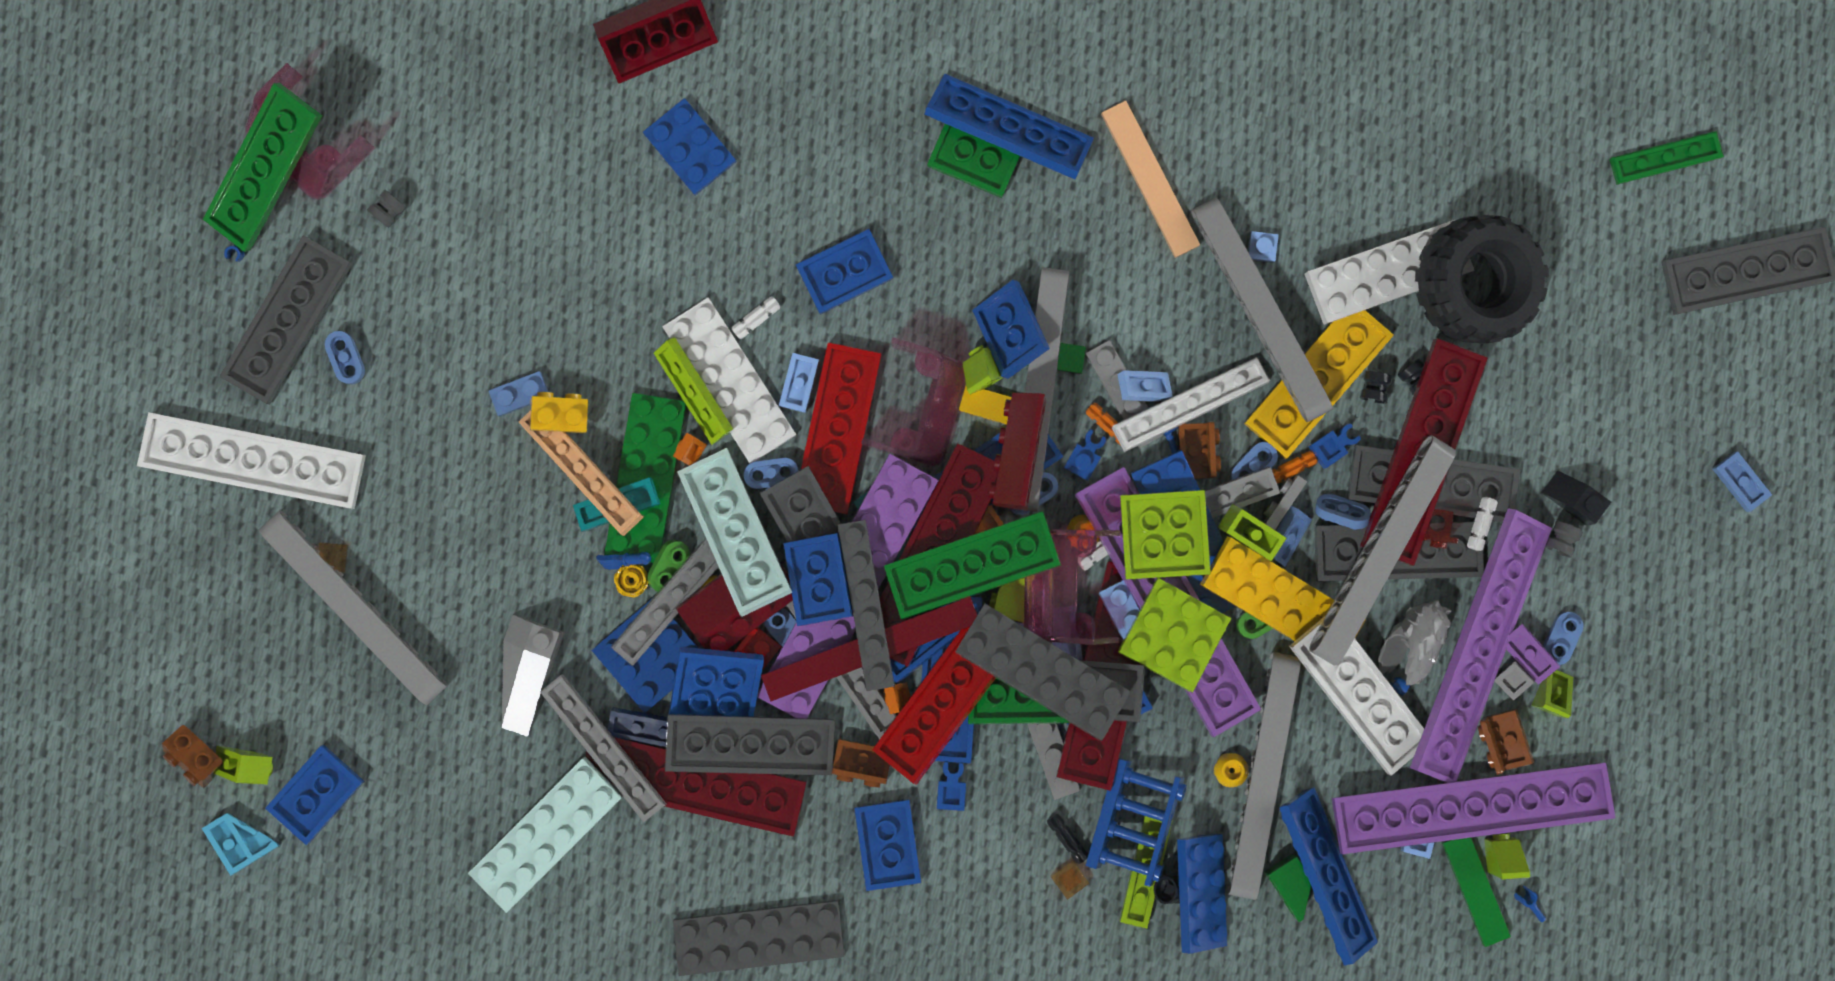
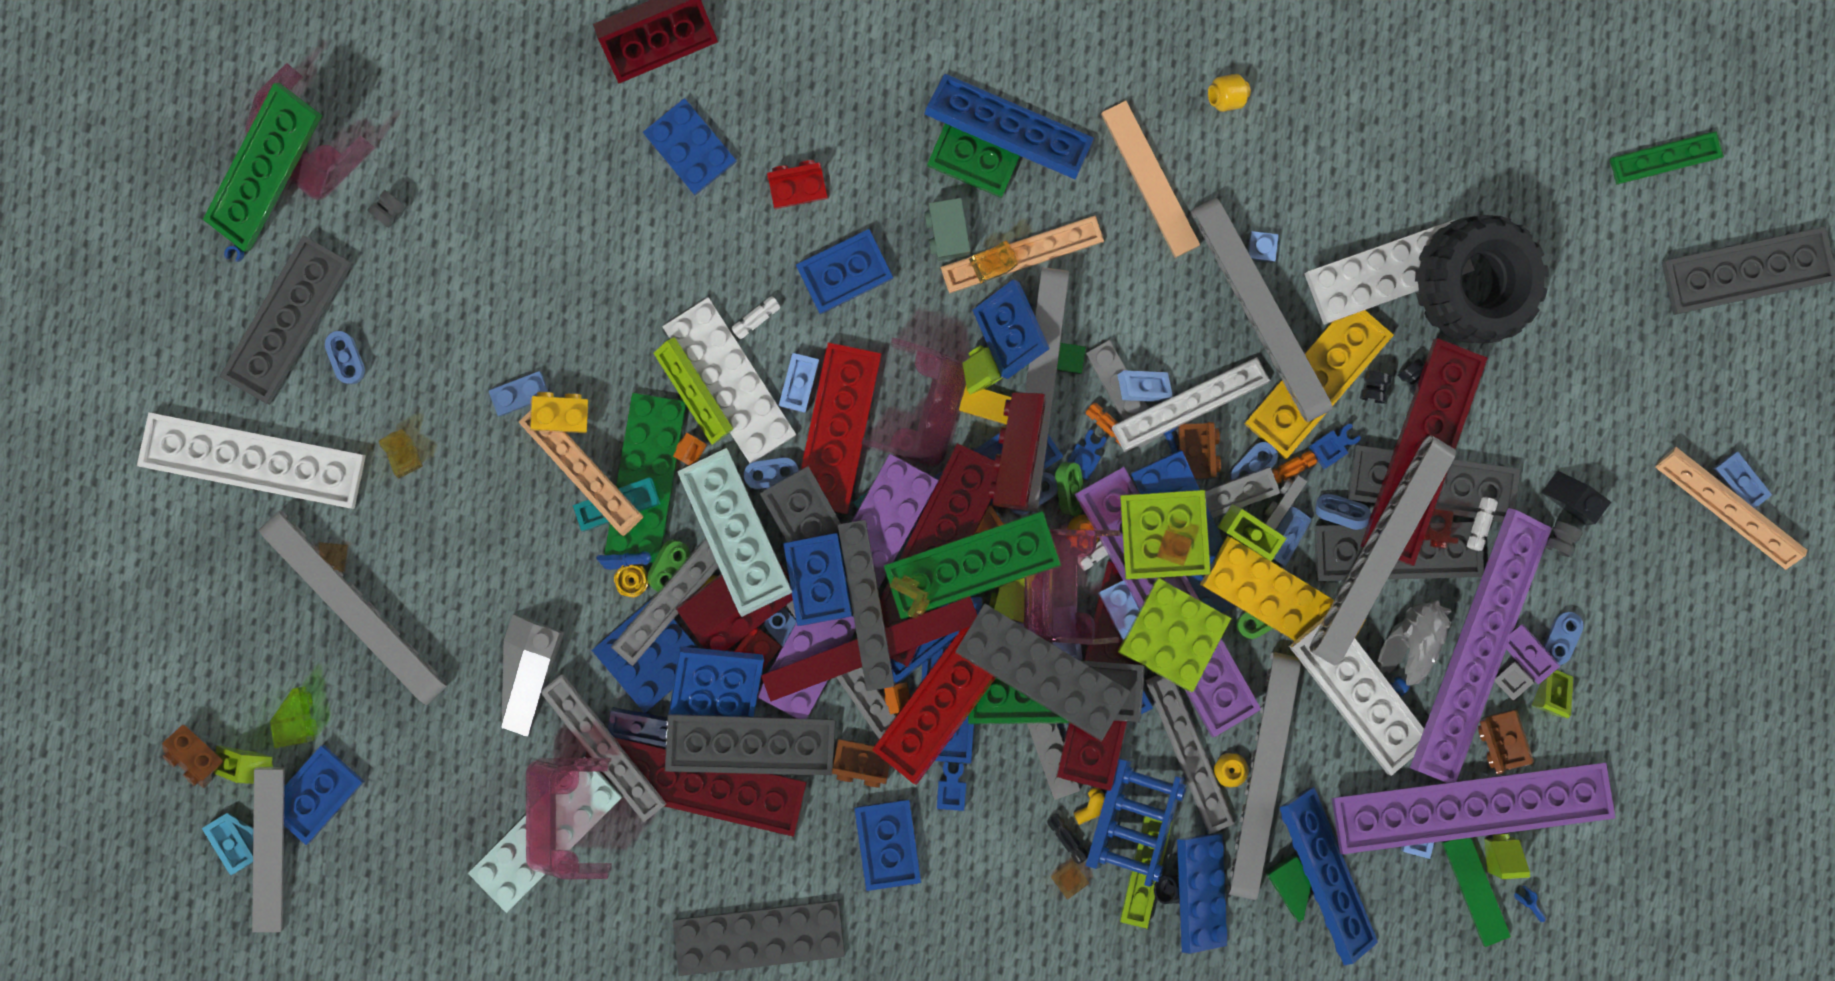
none -> light grey tile [252,767,285,932]
none -> clear neon green slope [270,686,318,748]
none -> clear yellow bracket [378,429,423,479]
none -> clear pink windscreen [526,758,612,879]
none -> red bracket [767,160,828,209]
none -> clear yellow bracket [890,575,930,618]
none -> sand green piece [924,198,970,261]
none -> light nougat tile [941,216,1104,294]
none -> clear yellow bracket [969,240,1018,284]
none -> bright green plate [1055,462,1084,516]
none -> yellow arm [1073,787,1106,825]
none -> light grey tile [1145,675,1235,834]
none -> clear orange tile [1156,530,1193,566]
none -> yellow head [1208,74,1251,112]
none -> light nougat tile [1655,447,1807,570]

